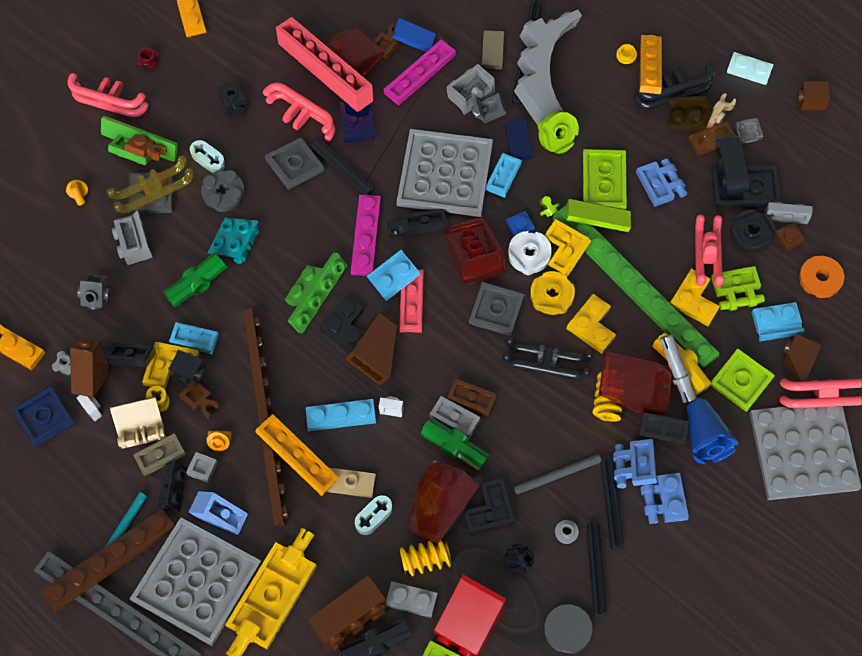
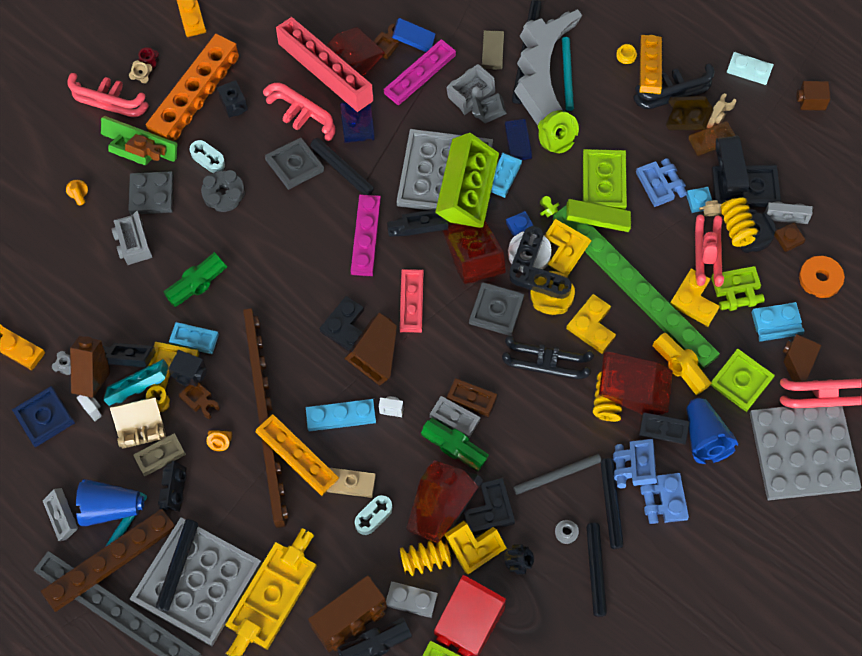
dark grey brick [77,274,112,310] -> none
clear yellow piece [107,155,193,213] -> none
light grey plate [186,452,218,483] -> none
light blue slope [189,491,248,535] -> none
teal hinge [208,217,259,264] -> none
bright green bracket [284,252,347,334] -> none
medium azure plate [367,250,421,301] -> none
dark grey tile [544,604,593,654] -> none
light grey pin [659,334,697,403] -> none
clear plate [736,118,763,144] -> none
none -> light grey plate [43,488,78,541]
none -> blue cone [76,479,144,526]
none -> teal plate [104,359,169,406]
none -> tan plate [129,61,152,83]
none -> orange brick [145,34,239,142]
none -> black axle [156,519,198,612]
none -> lime slope [435,133,499,228]
none -> yellow plate [444,521,507,574]
none -> black beam [509,226,571,299]
none -> teal bar [562,37,574,111]
none -> medium azure plate [686,187,712,213]
none -> tan plate [699,200,722,216]
none -> yellow piece [720,197,758,247]

